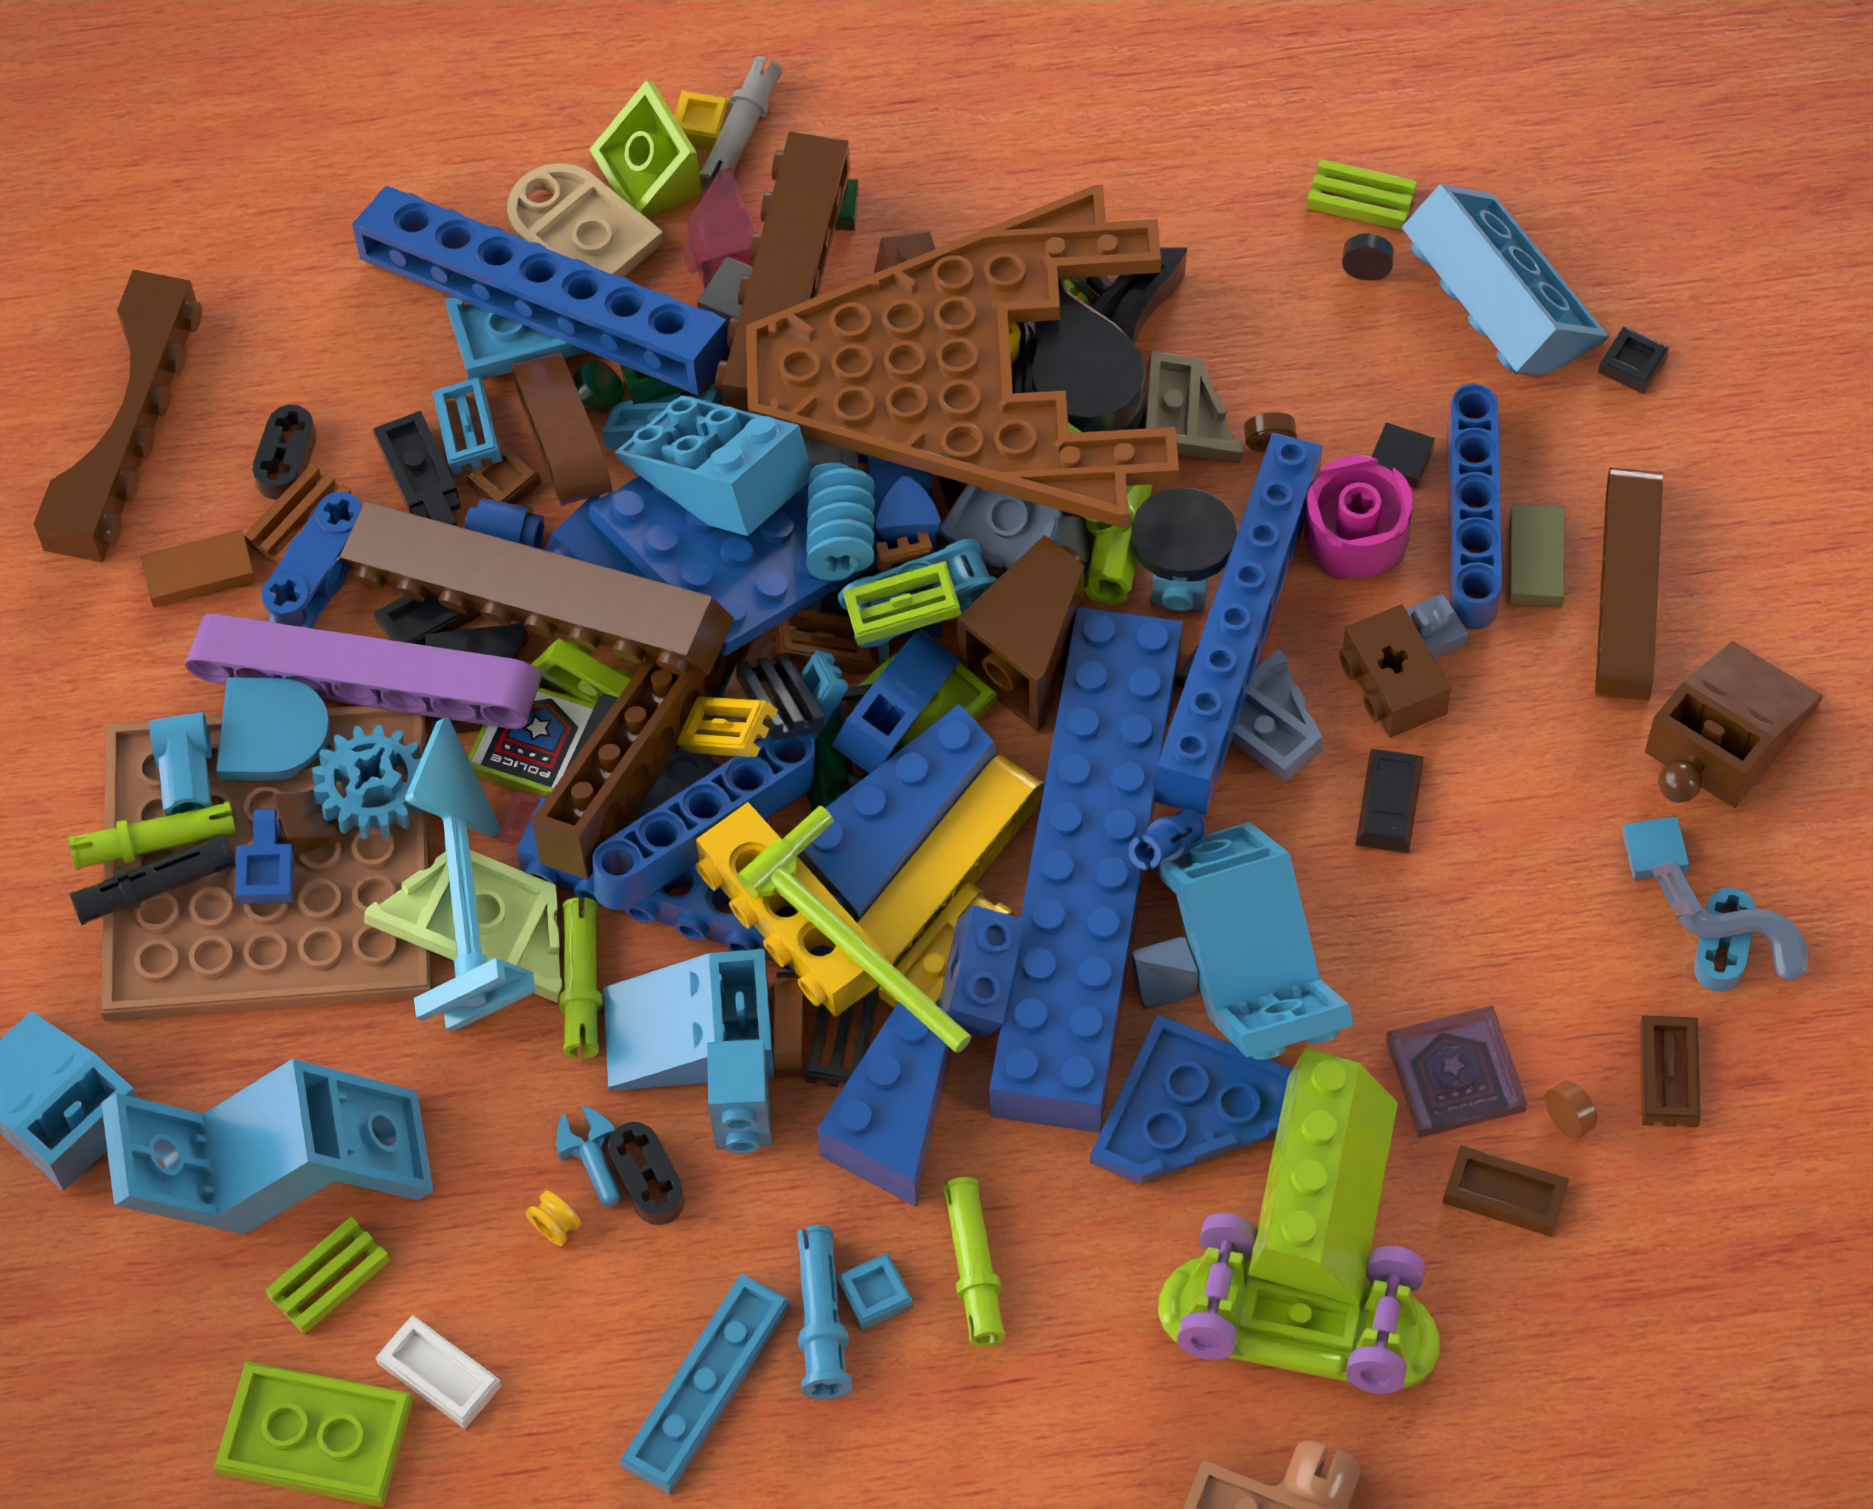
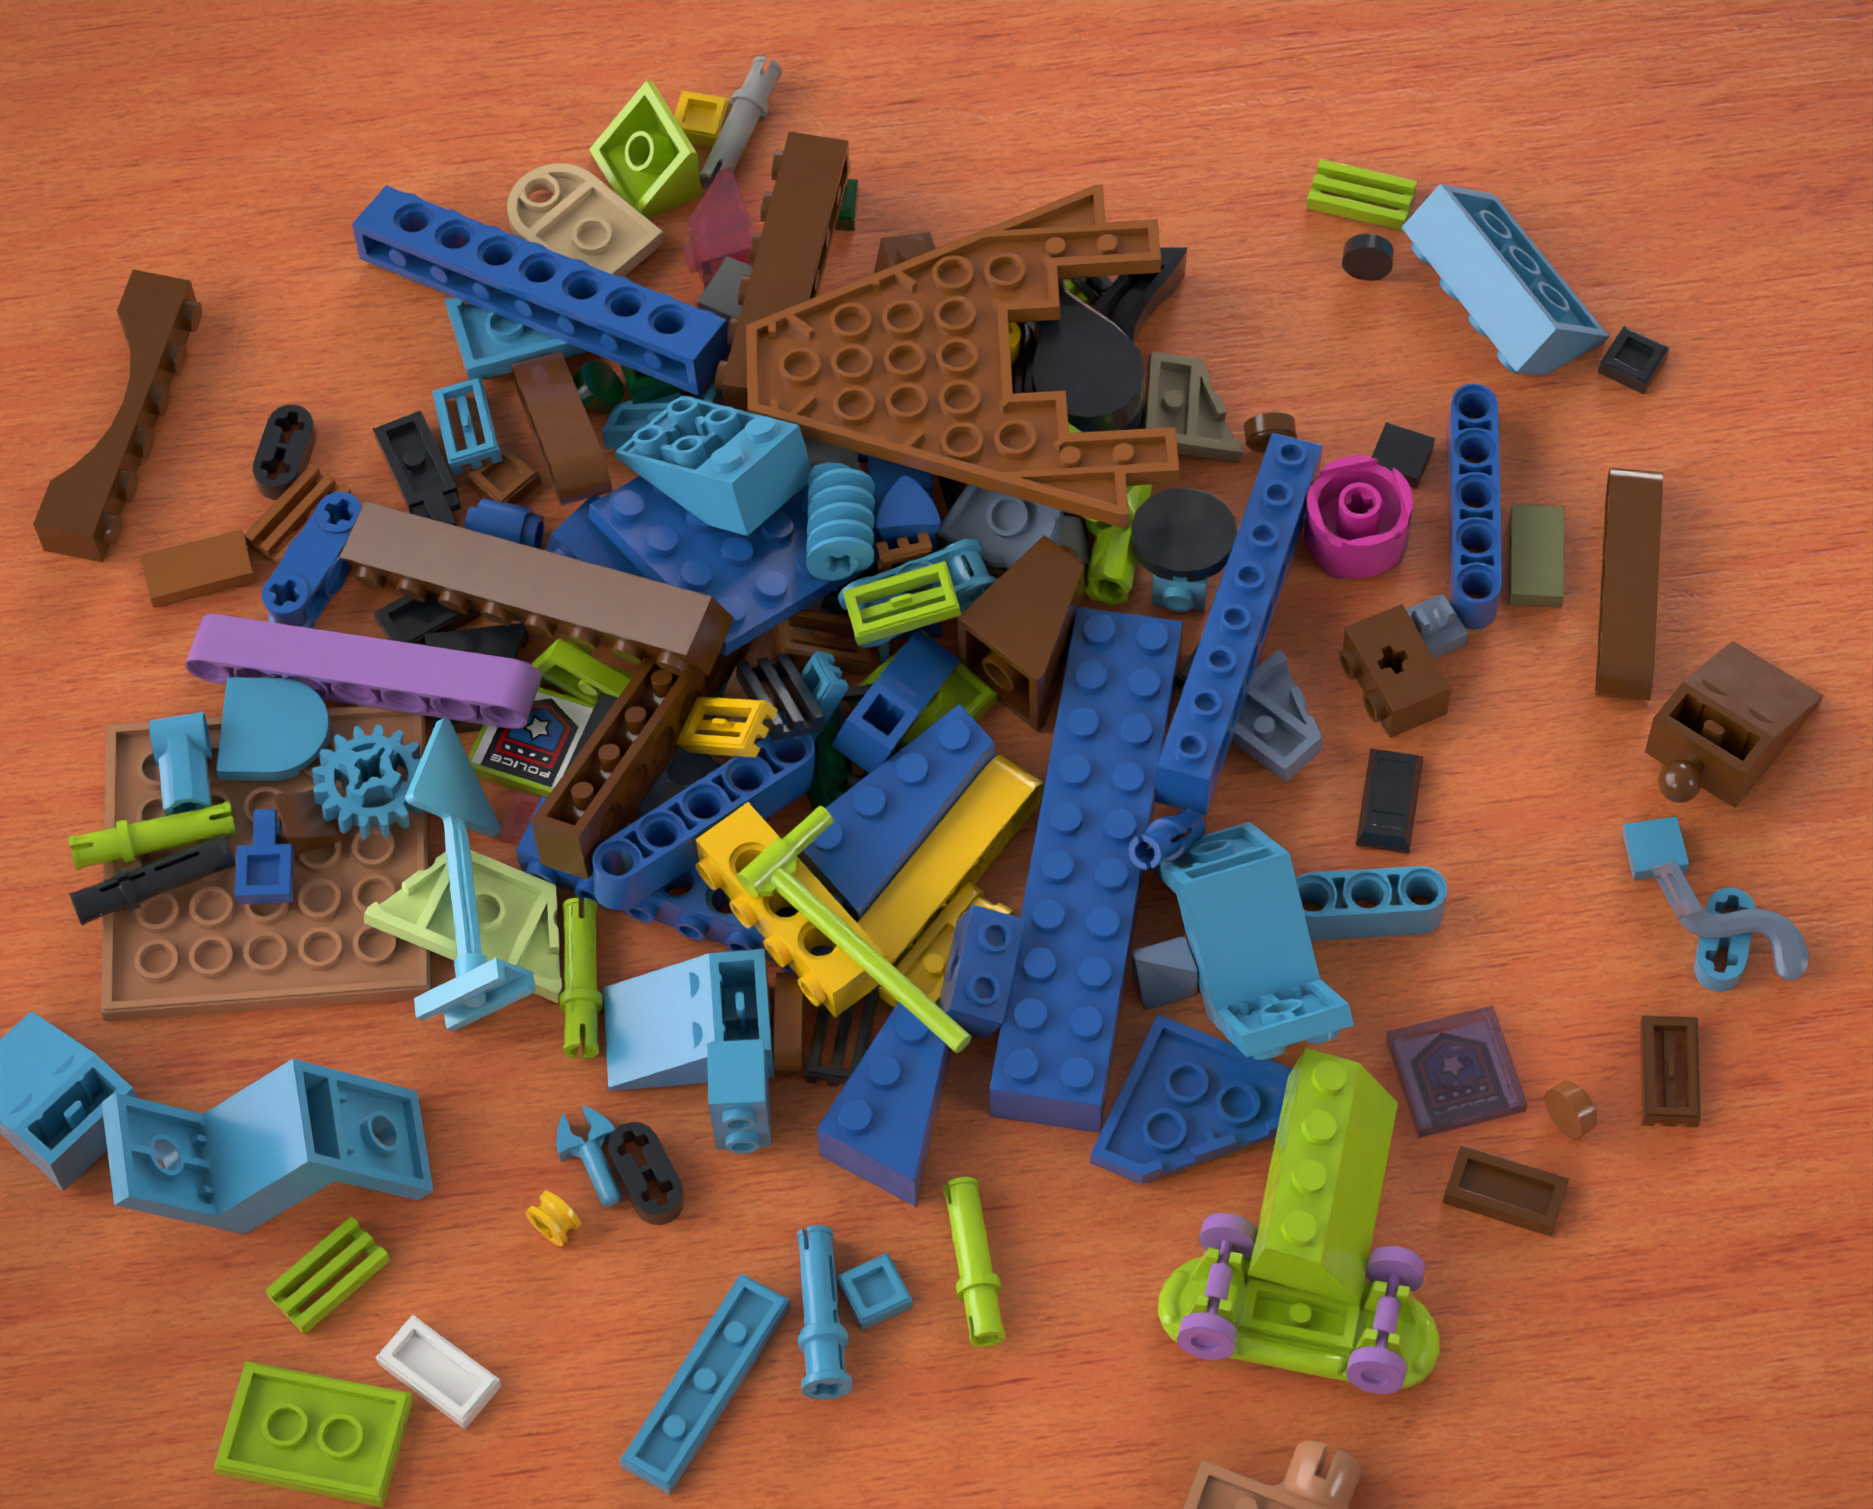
none -> dark azure beam [1296,866,1447,941]

